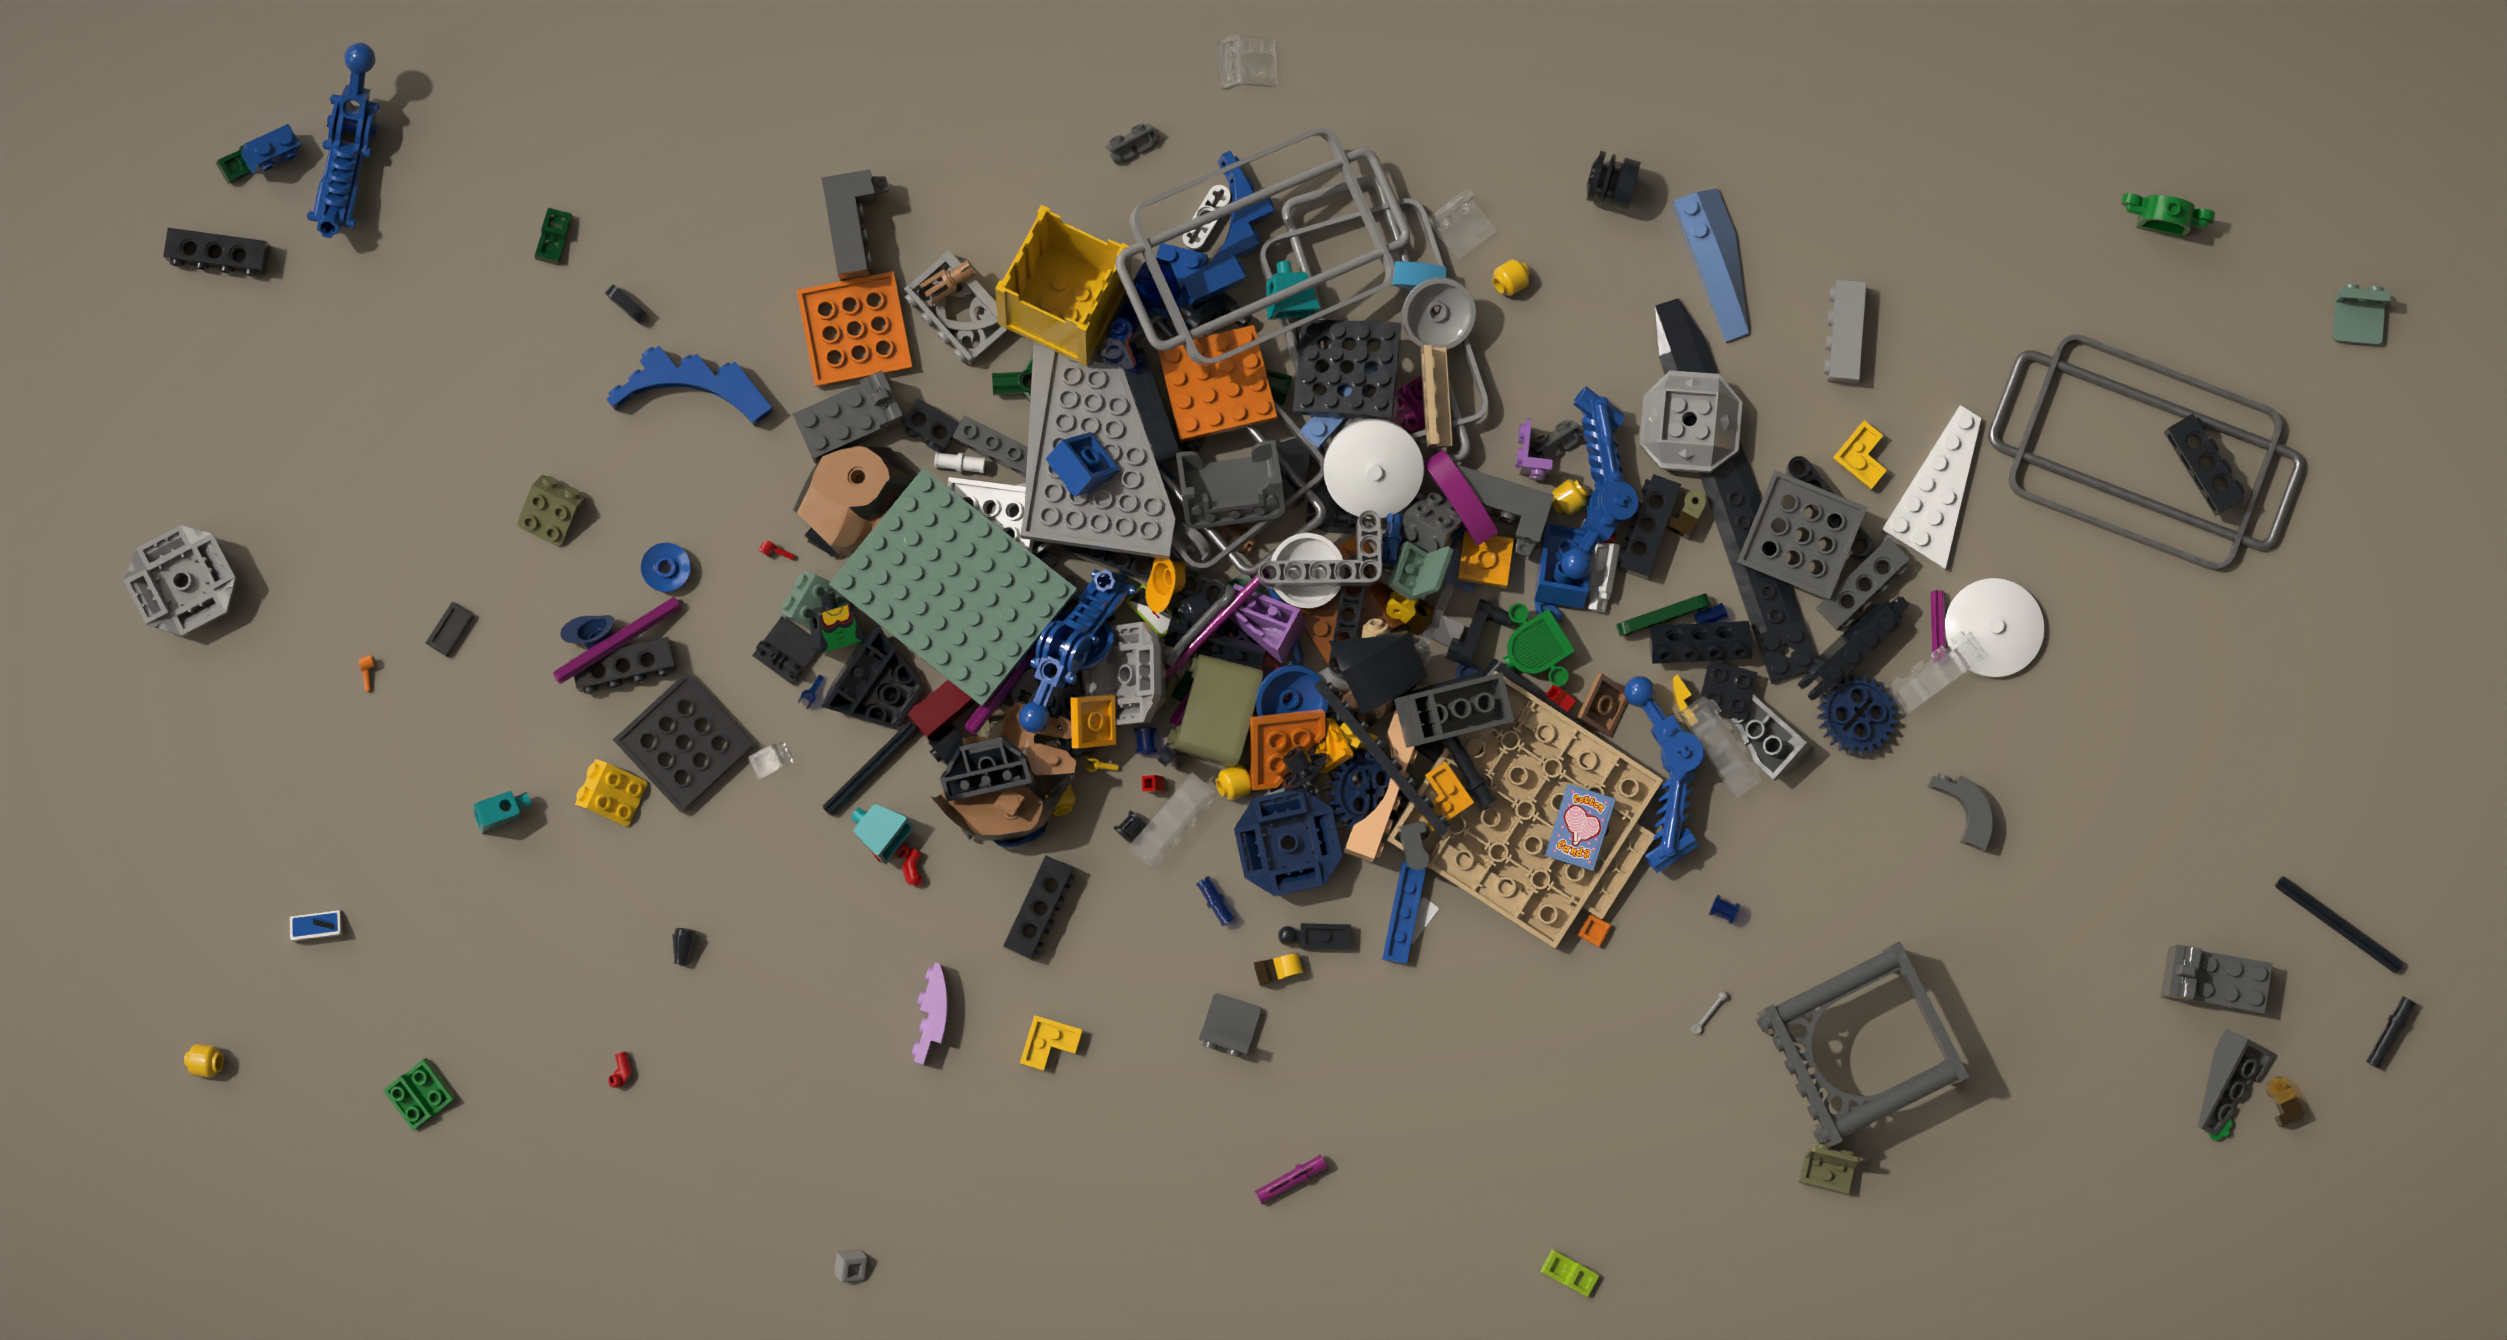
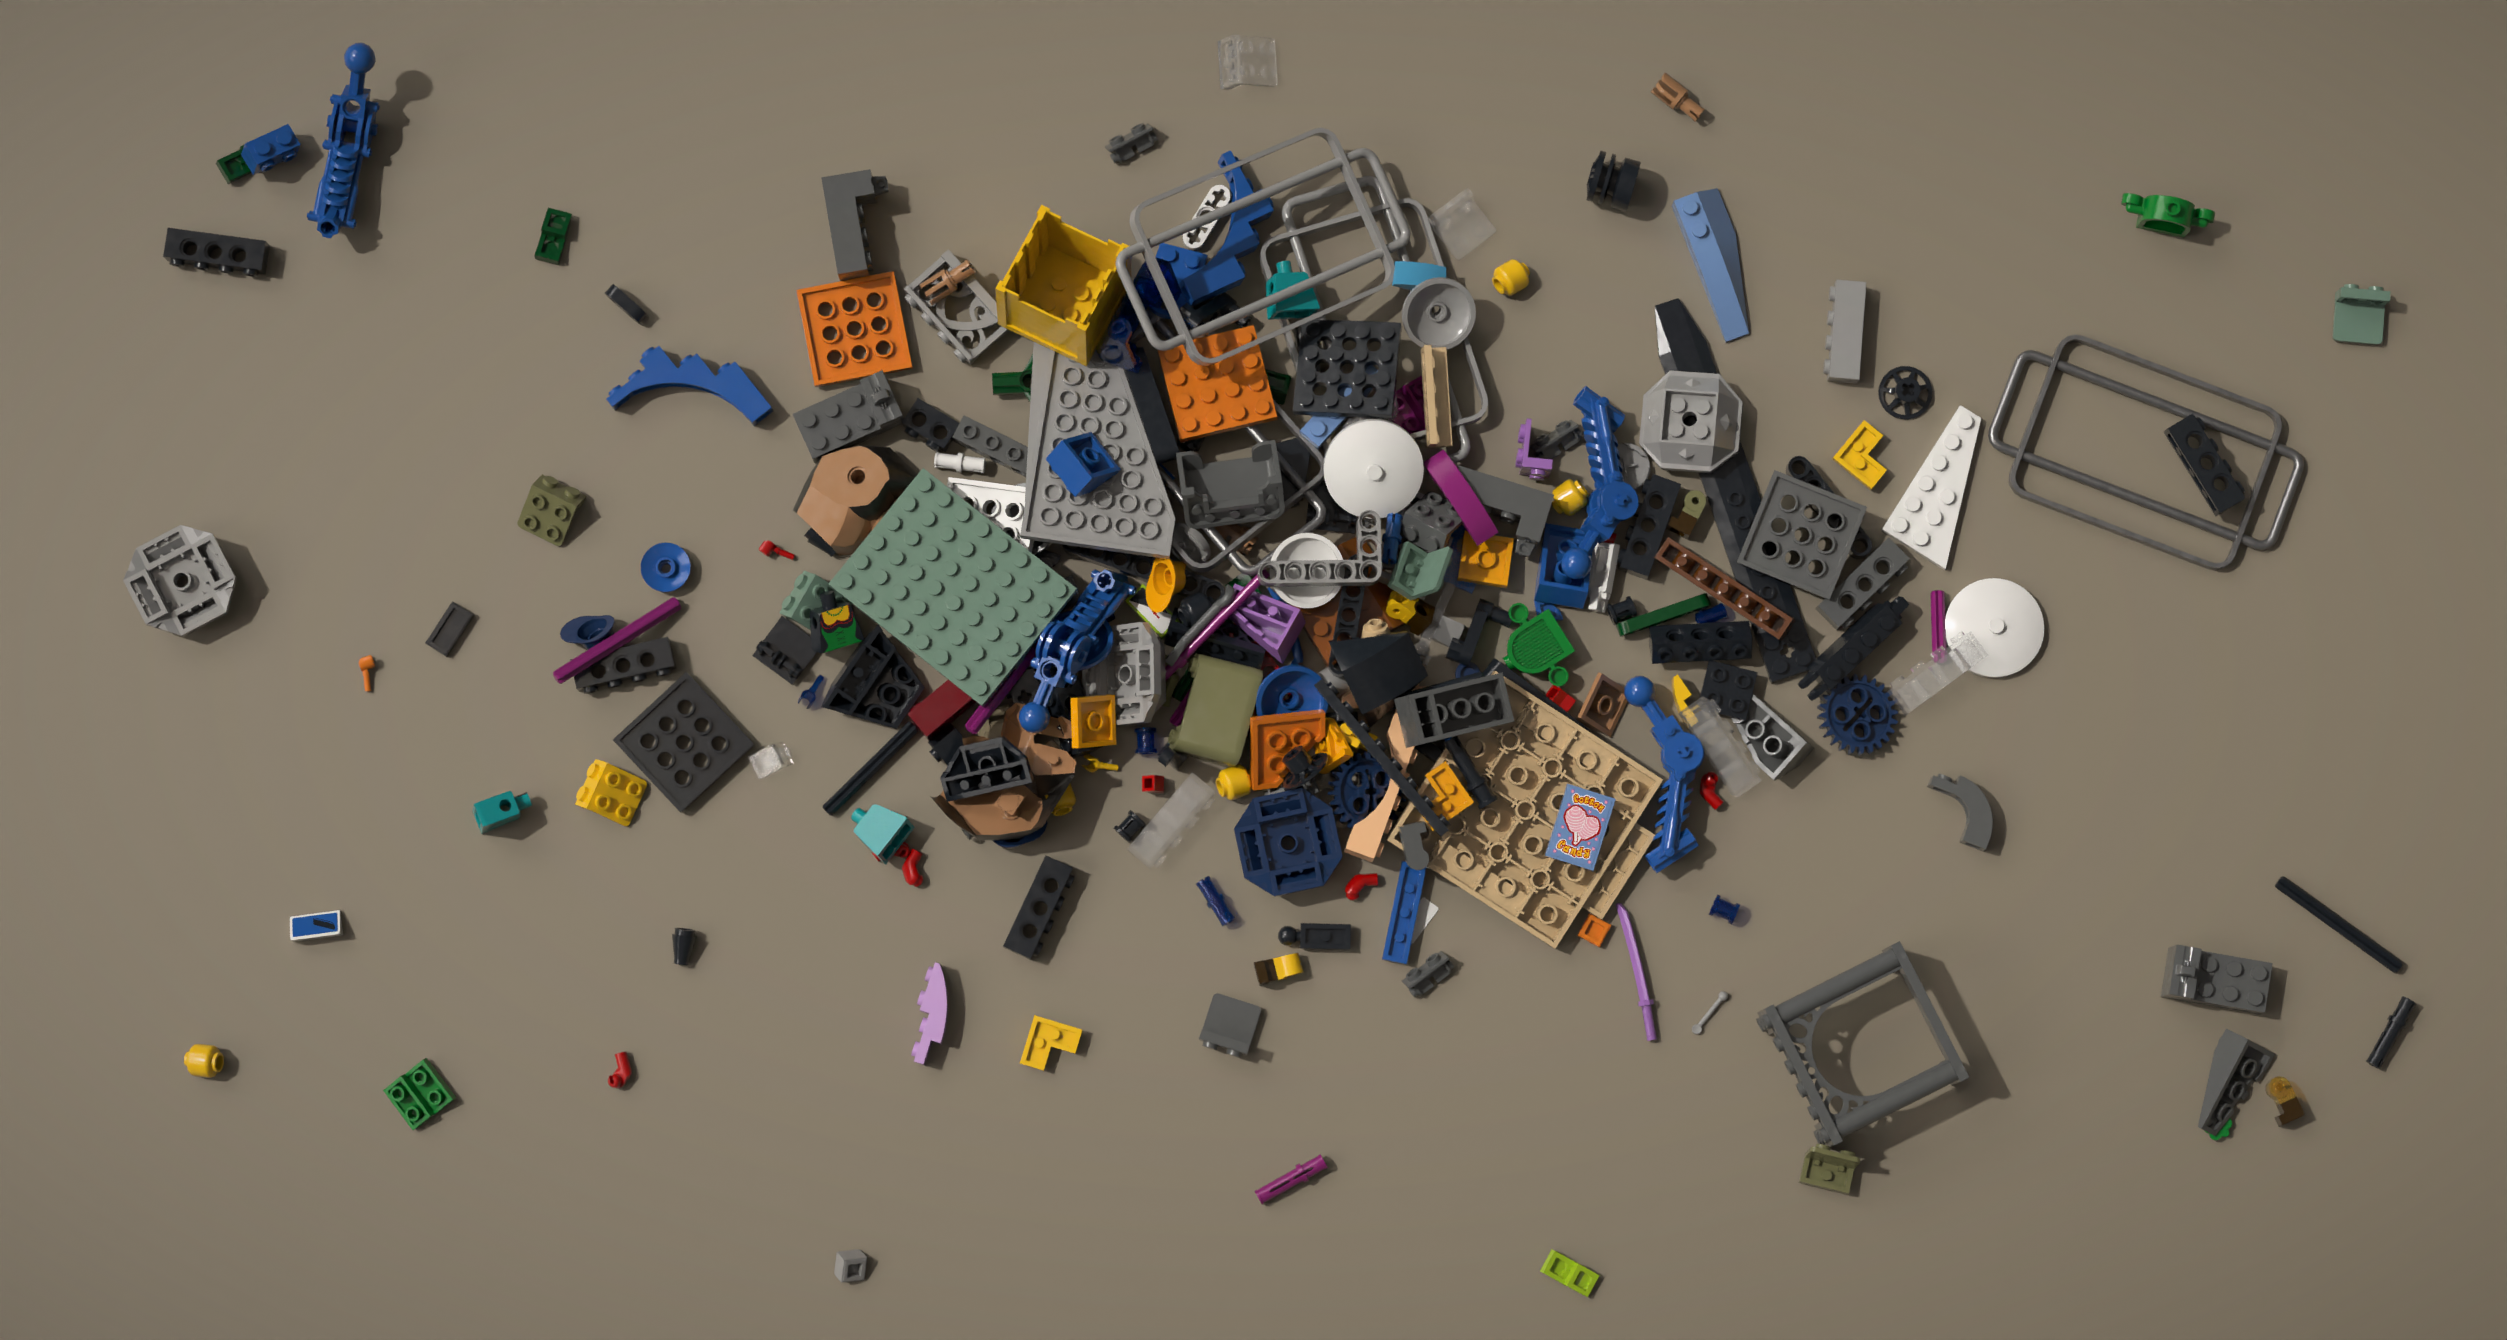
none -> red arm [1345,873,1378,900]
none -> dark grey hinge [1402,951,1454,998]
none -> black bush [1606,596,1637,625]
none -> medium lavender sword [1616,903,1657,1041]
none -> light grey tile [1617,443,1650,490]
none -> medium nougat arm [1651,73,1705,122]
none -> reddish brown brick [1654,537,1795,642]
none -> red arm [1700,772,1724,810]
none -> black wheel [1878,366,1932,420]

